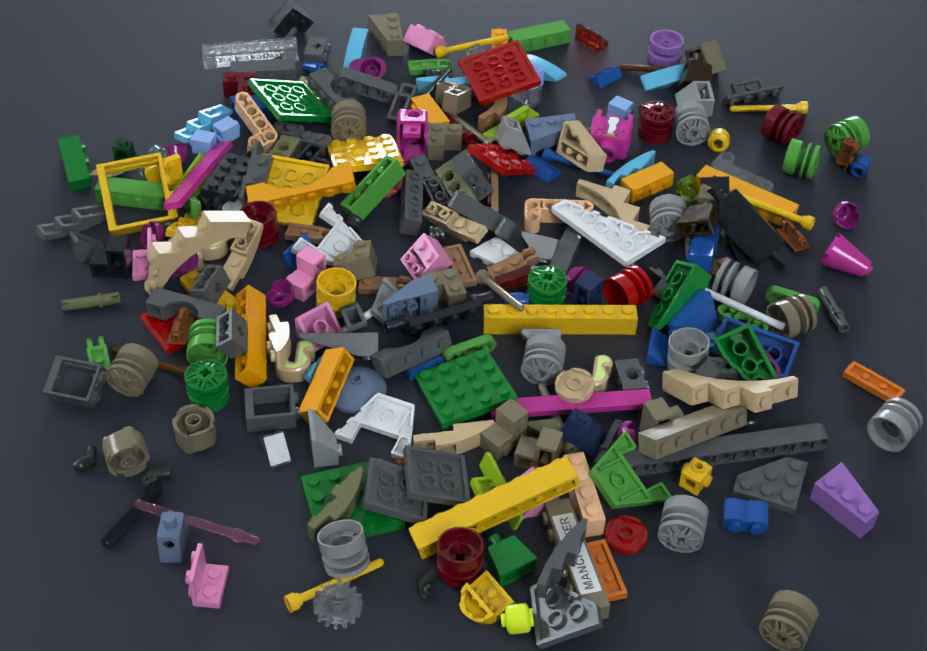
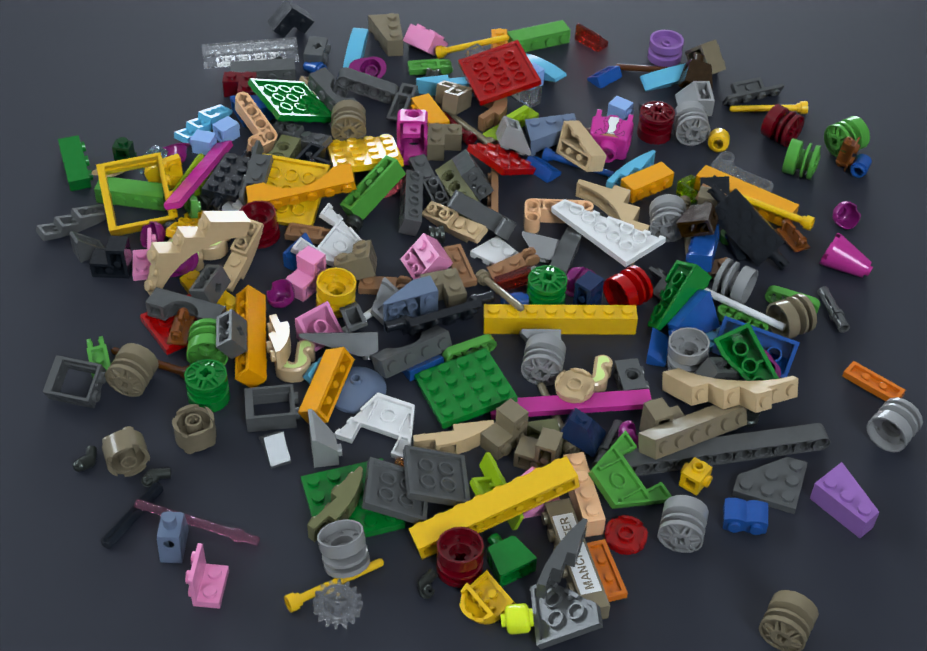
olive pin [61,291,121,312] -> none
black bar [422,67,452,95] -> none

